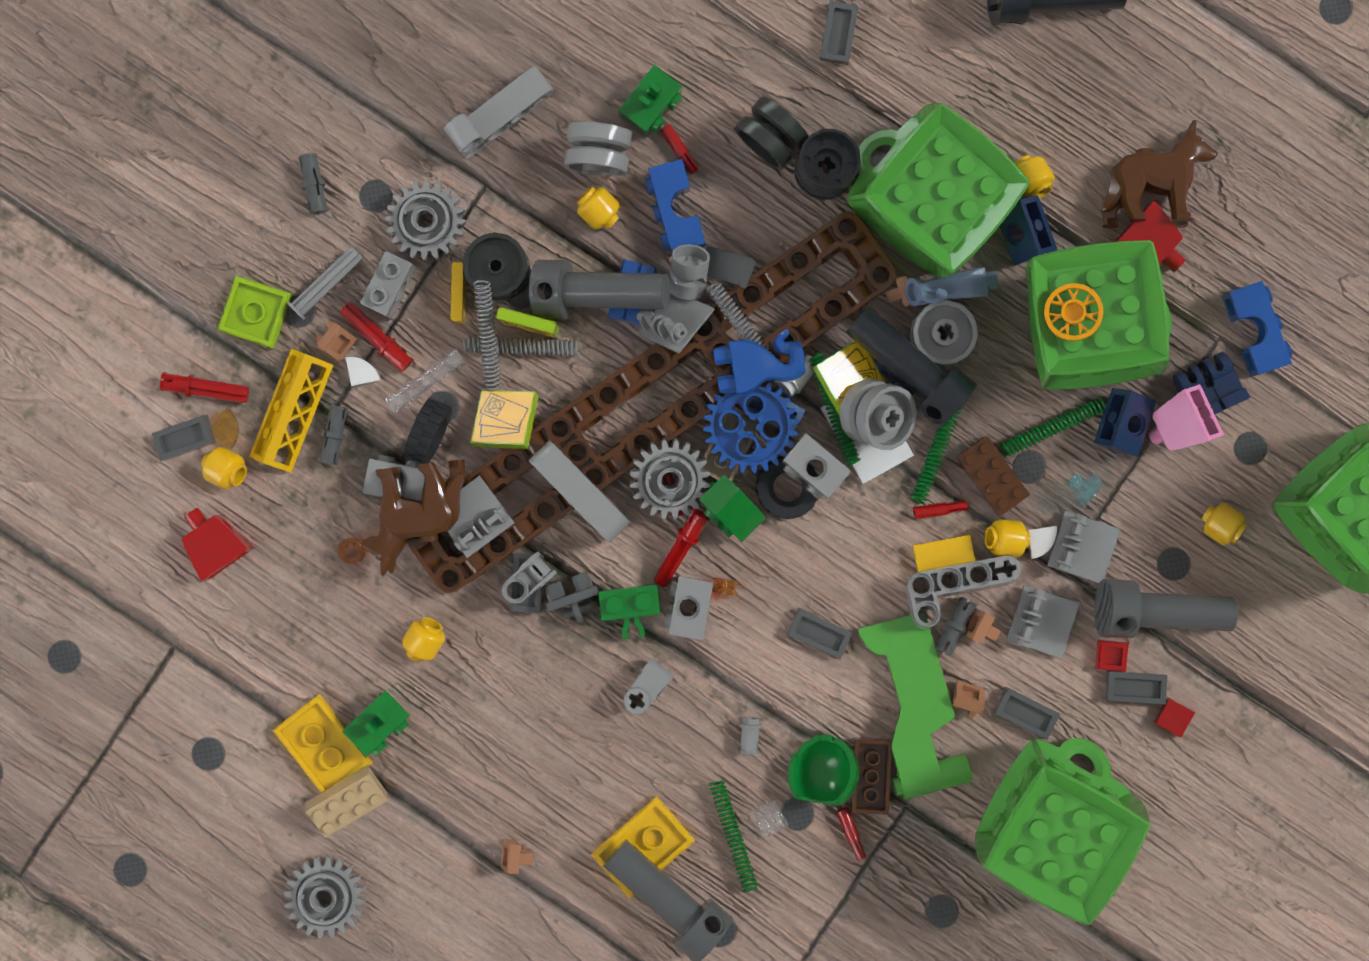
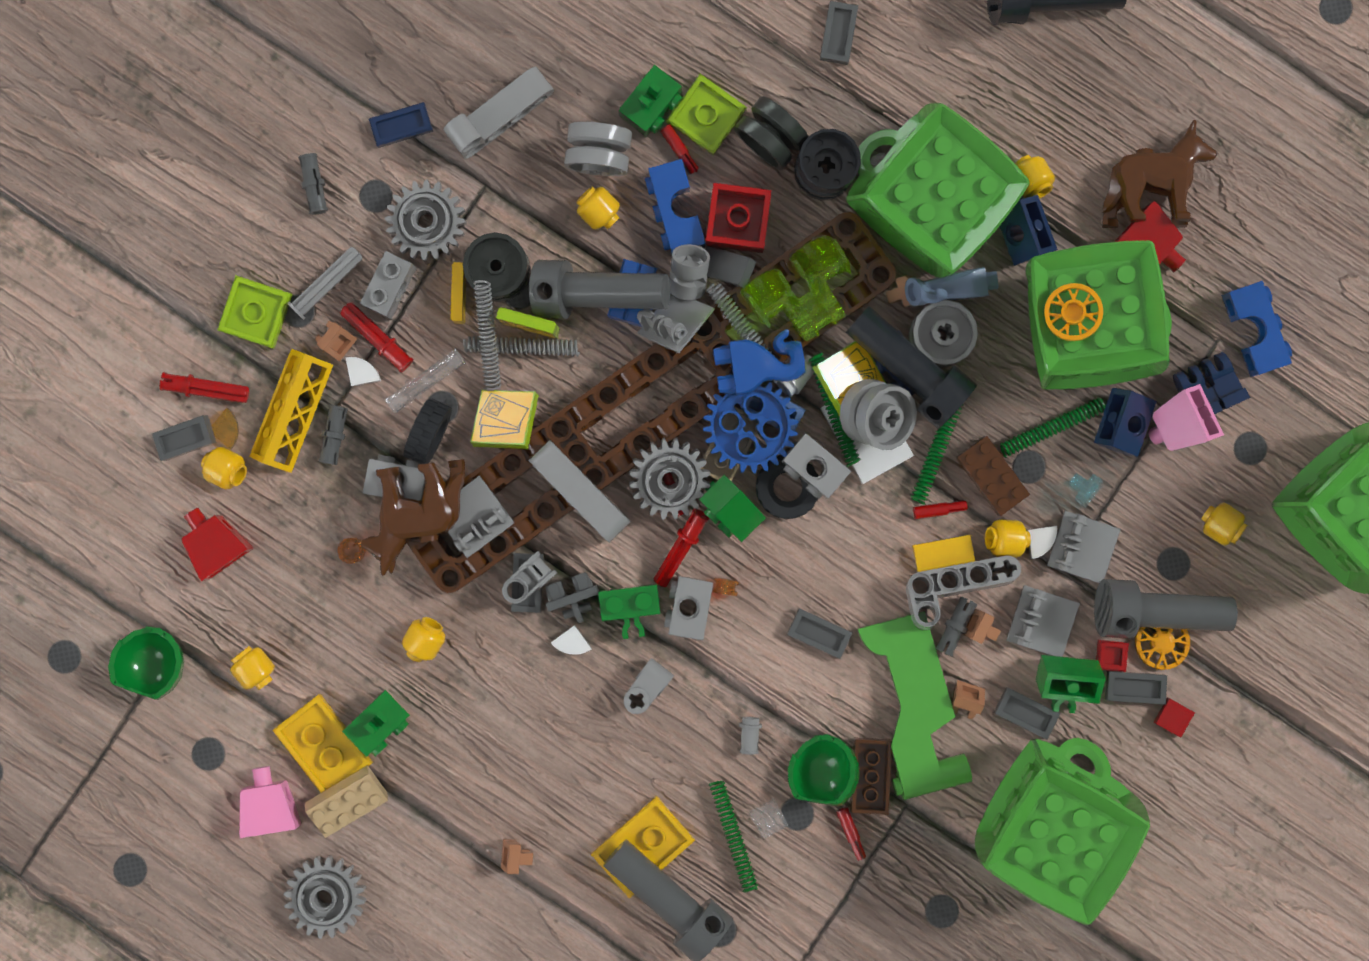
none -> green cylinder [108,626,185,700]
none -> yellow head [230,646,275,690]
none -> bright pink torso [239,766,301,838]
none -> dark blue tile [369,102,434,148]
none -> white tile [551,625,592,655]
none -> lime tile [666,74,747,156]
none -> red brick [706,183,772,253]
none -> clear neon green piece [740,236,851,342]
none -> green brick [1035,655,1106,713]
none -> light orange wheel [1135,627,1190,670]

